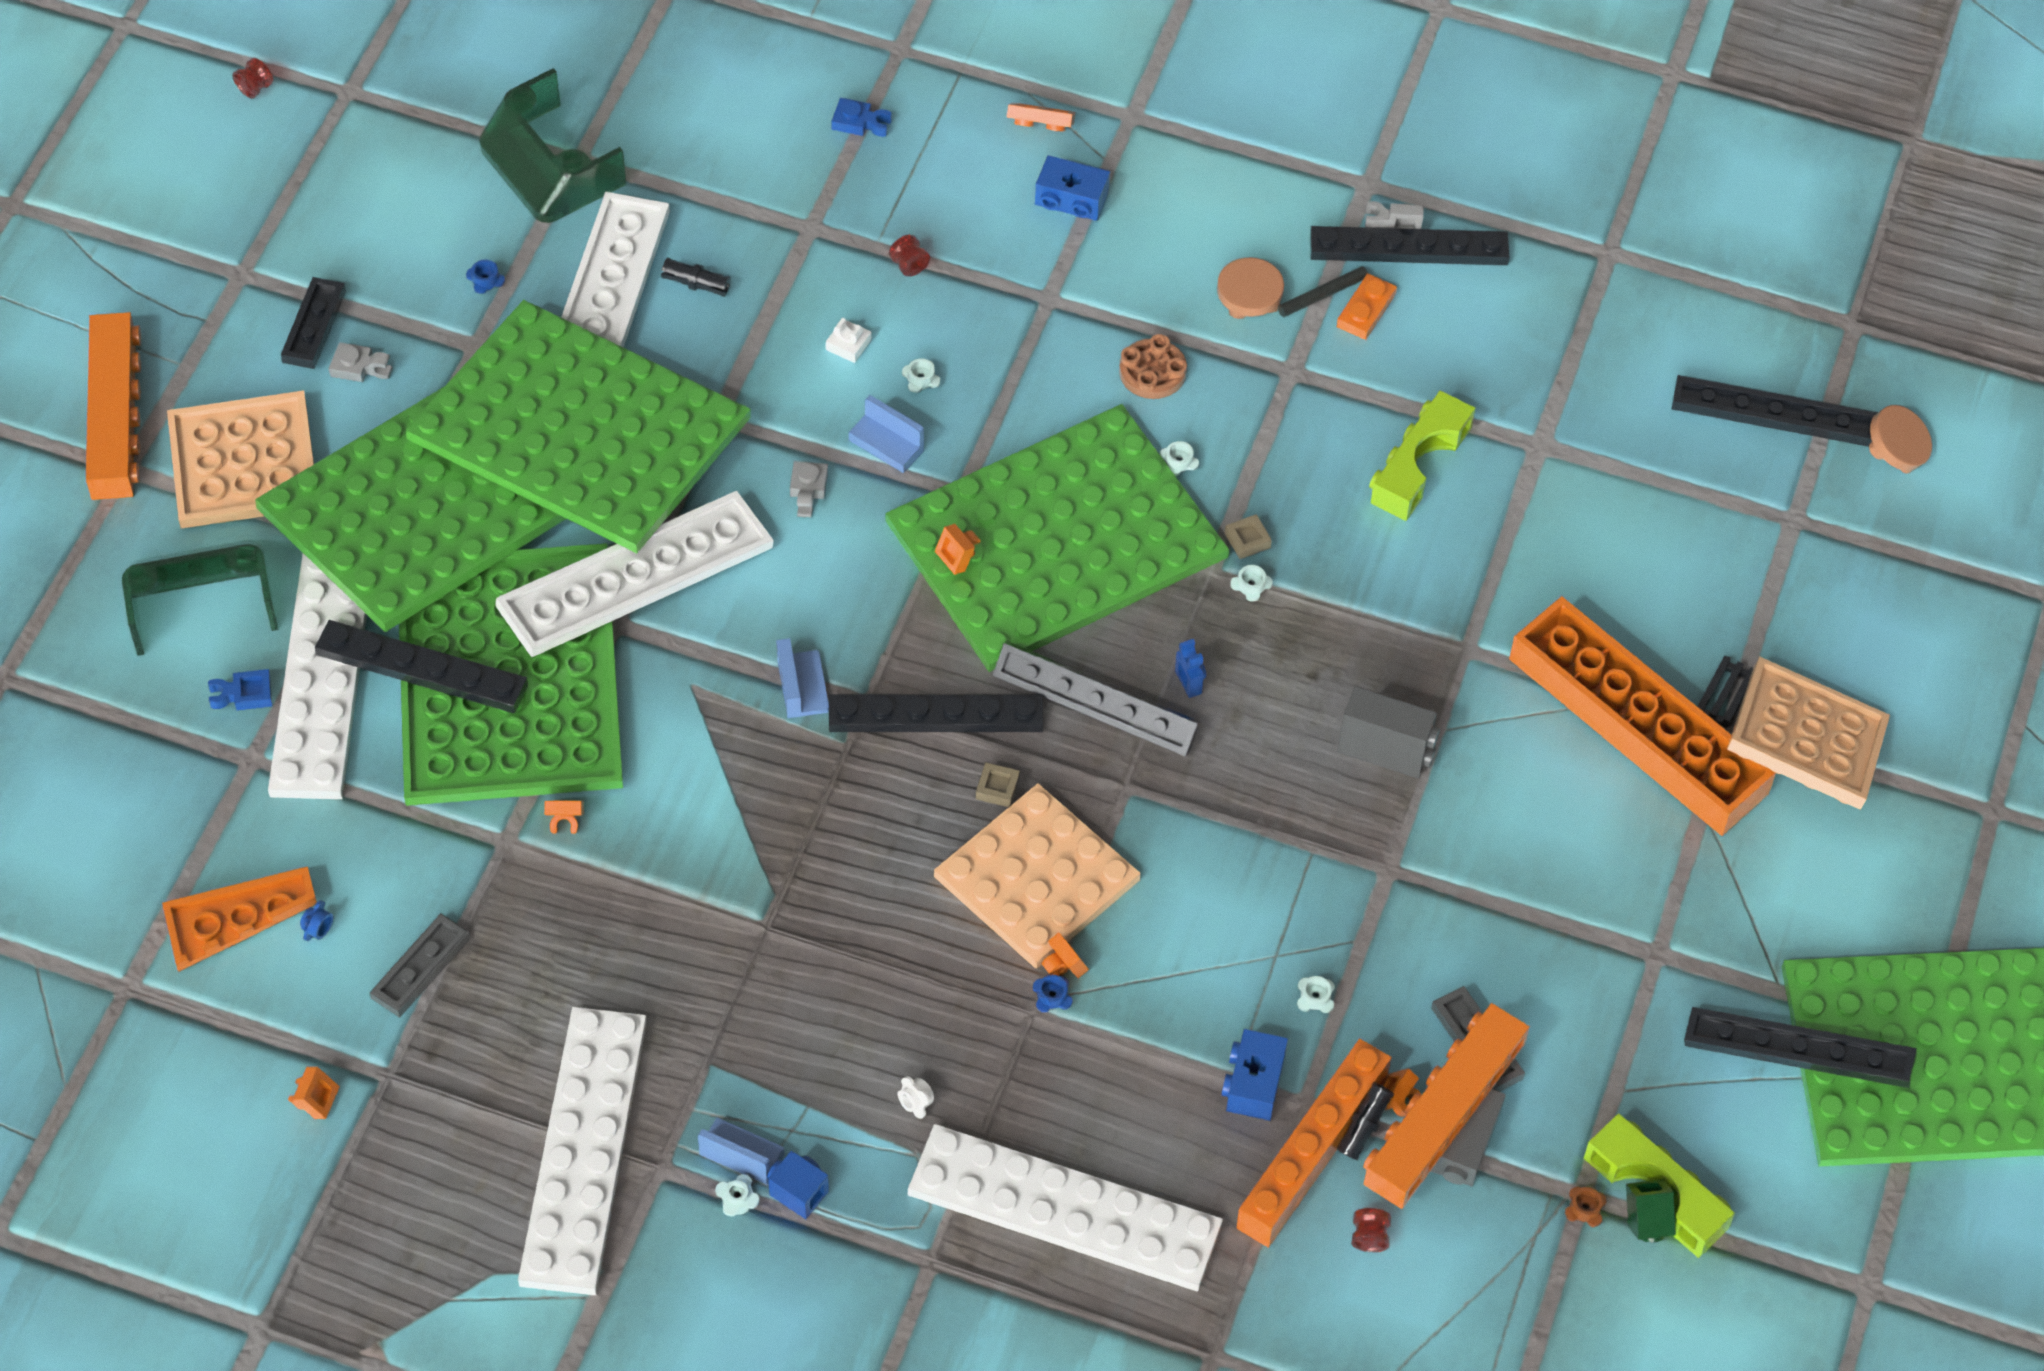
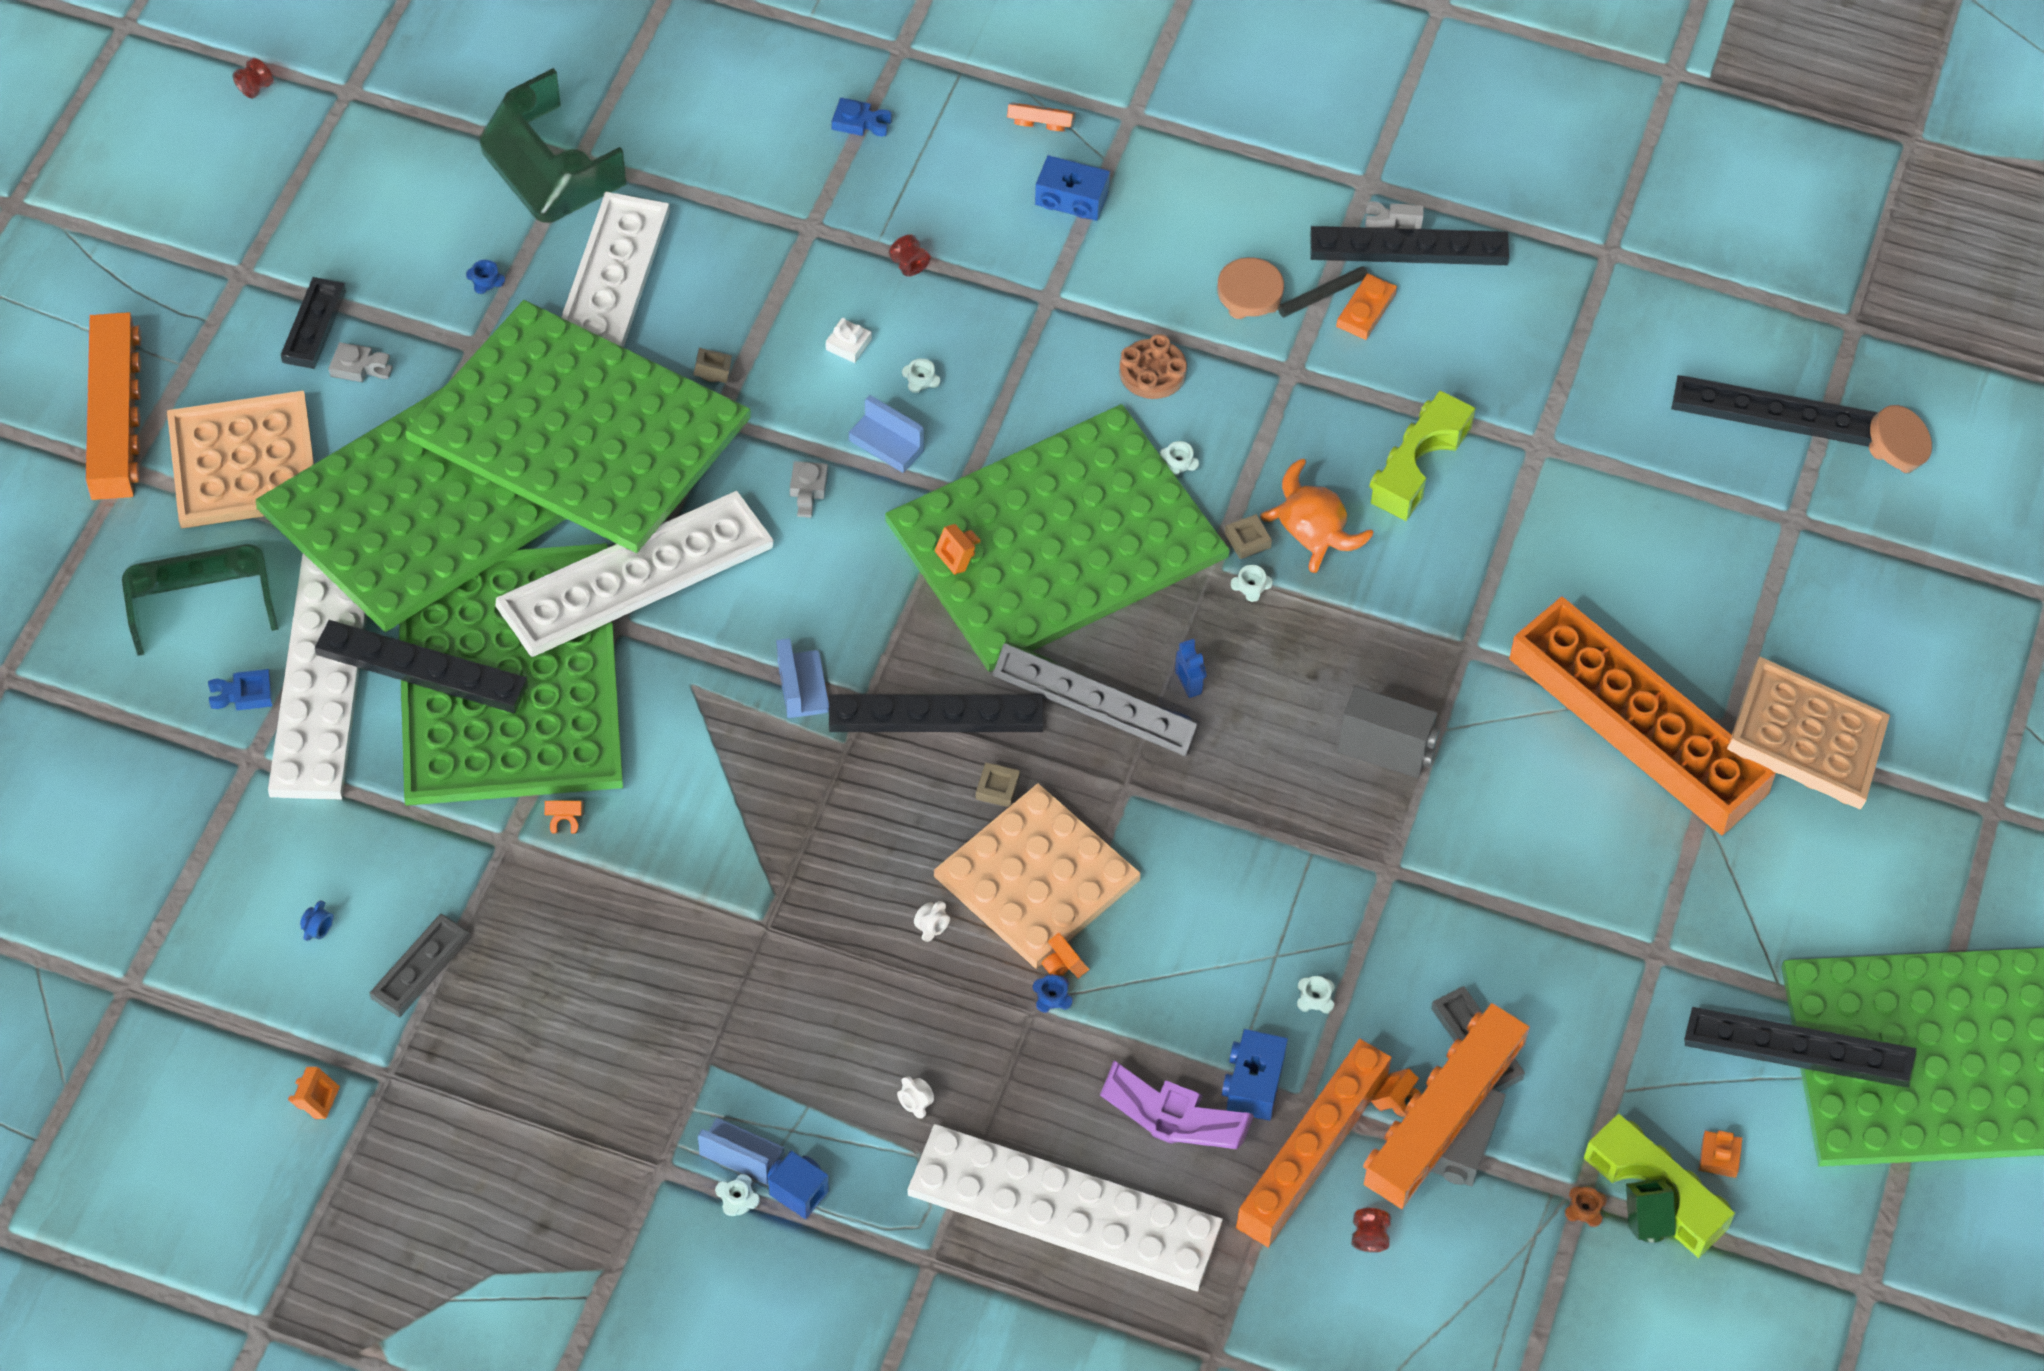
orange wing [162,866,317,972] -> none
white plate [518,1007,647,1295] -> none
black pin [661,257,731,297] -> none
black pin [1337,1082,1394,1160] -> none
black tile [1697,655,1753,728] -> none
none -> dark tan plate [693,348,732,383]
none -> white plate [914,901,950,942]
none -> medium lavender plate [1100,1060,1254,1149]
none -> orange piece [1260,459,1374,573]
none -> orange tile [1698,1130,1742,1178]

